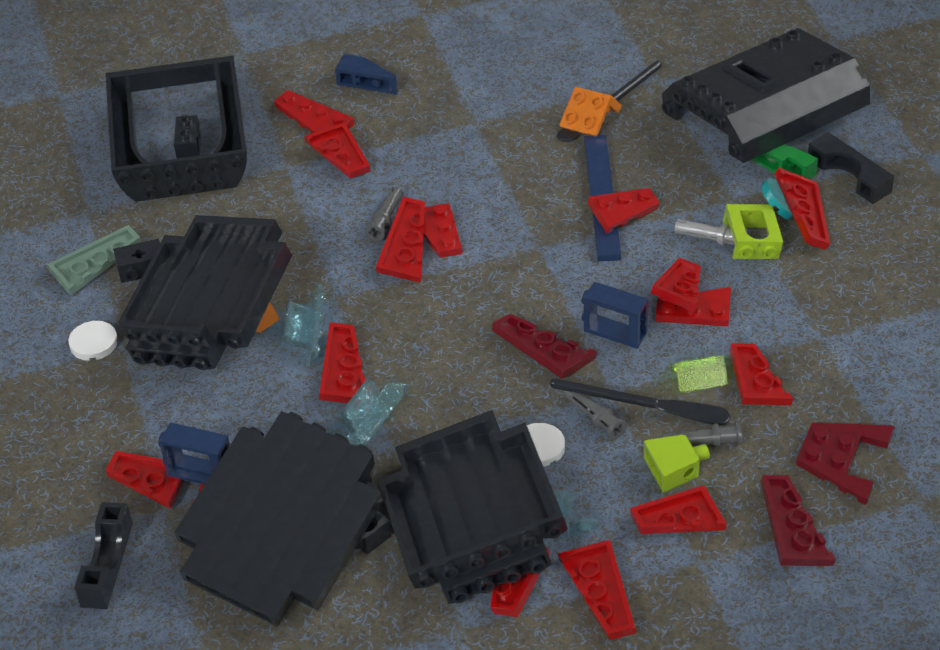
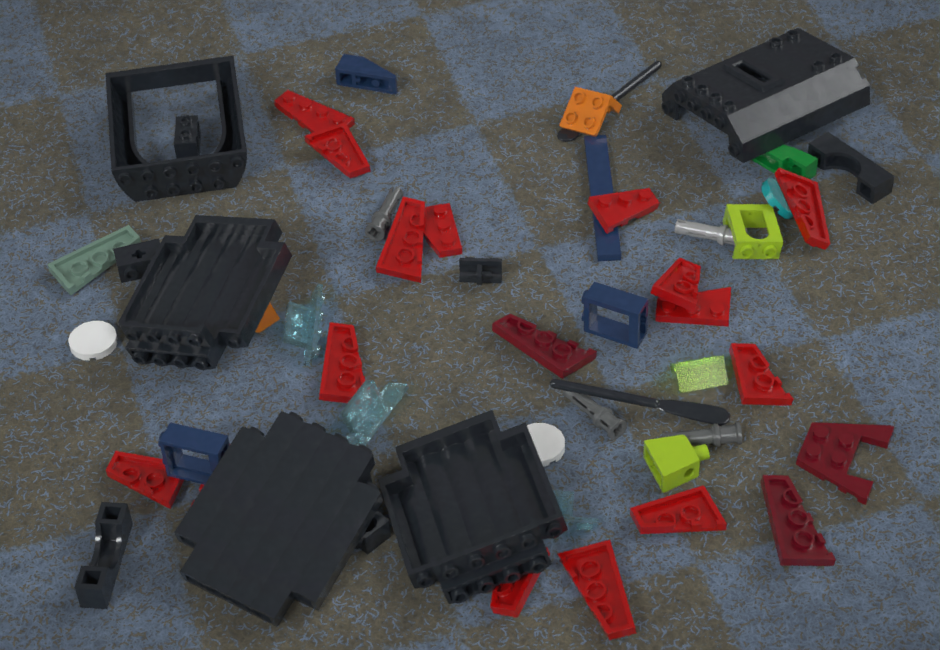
none -> black hips [459,257,502,285]

